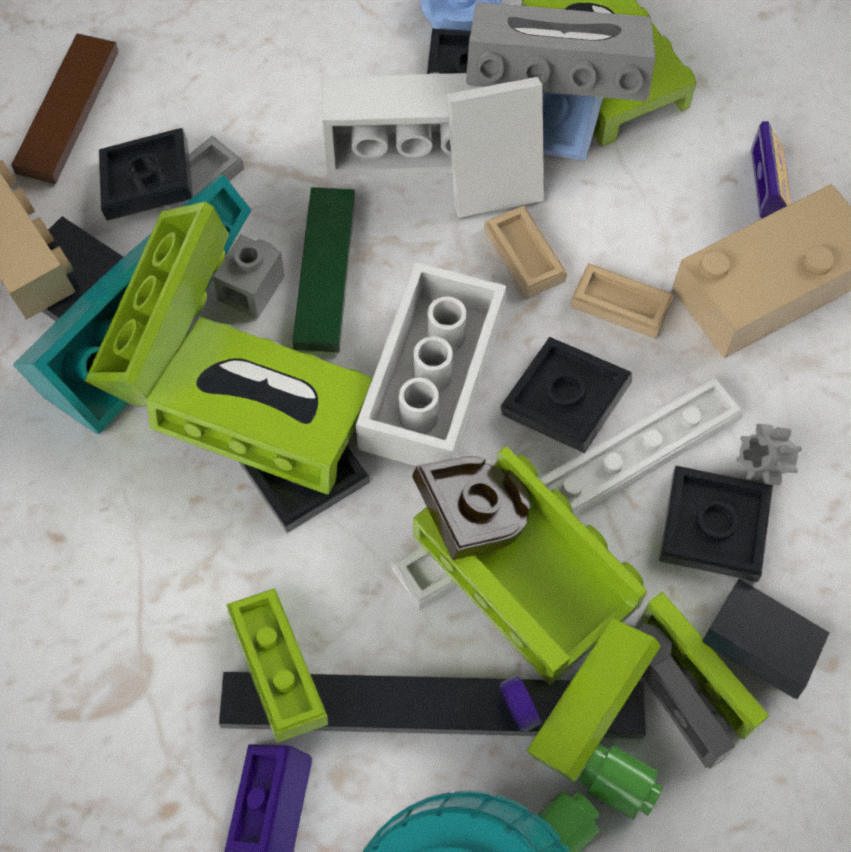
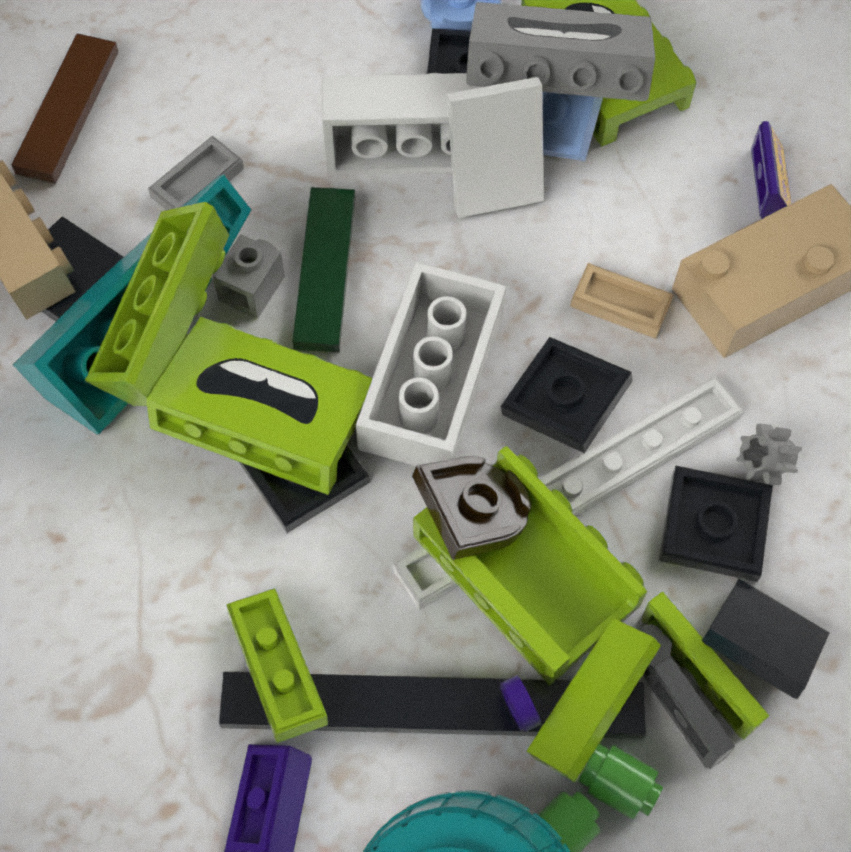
black tile [99,128,193,221] -> none
tan tile [484,205,567,298] -> none

